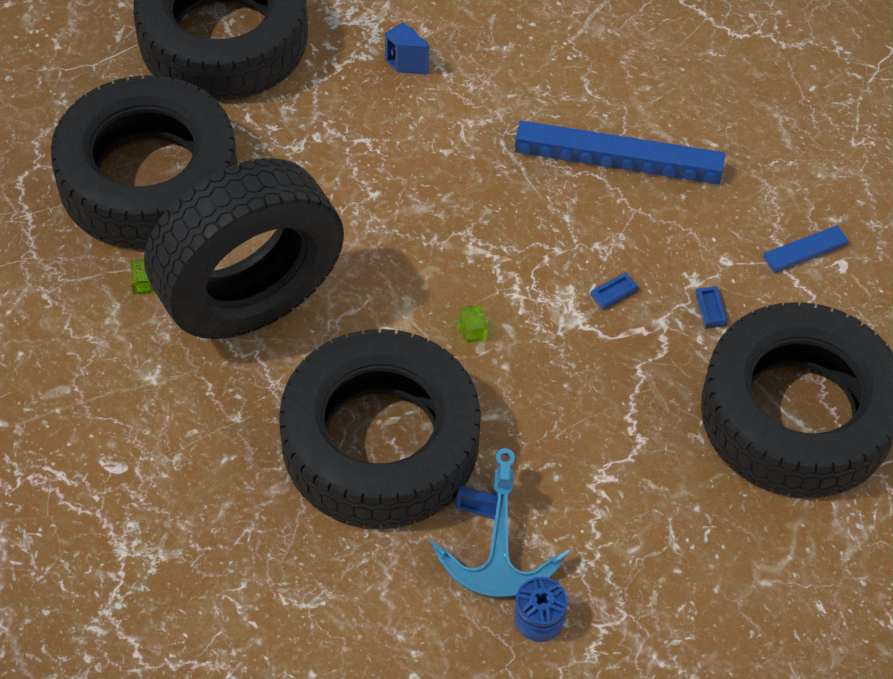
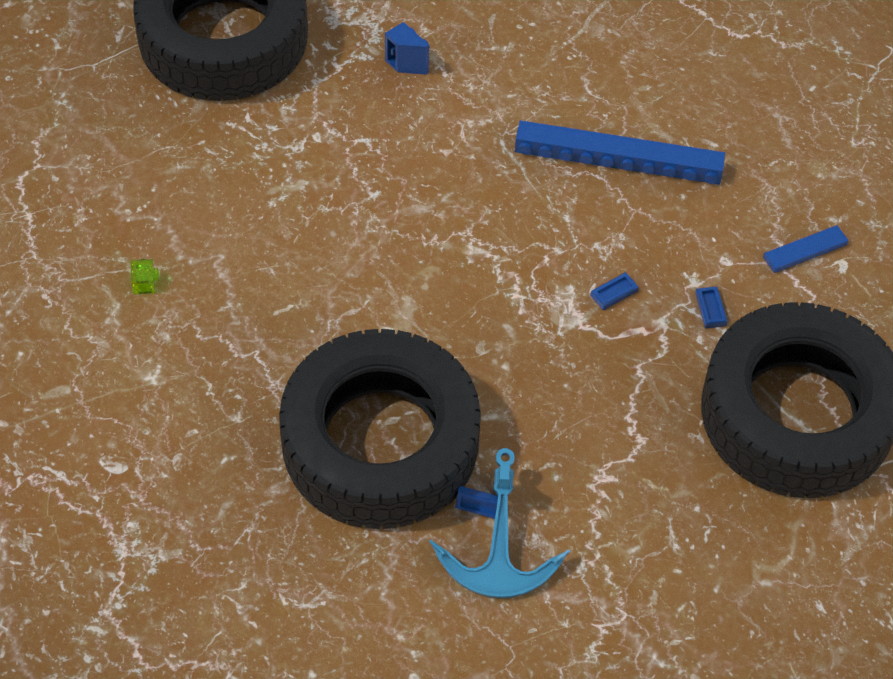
black tyre [51,75,238,249] -> none
black tyre [144,158,344,339] -> none
clear neon green brick [456,305,488,343] -> none
blue wheel [514,577,567,642] -> none

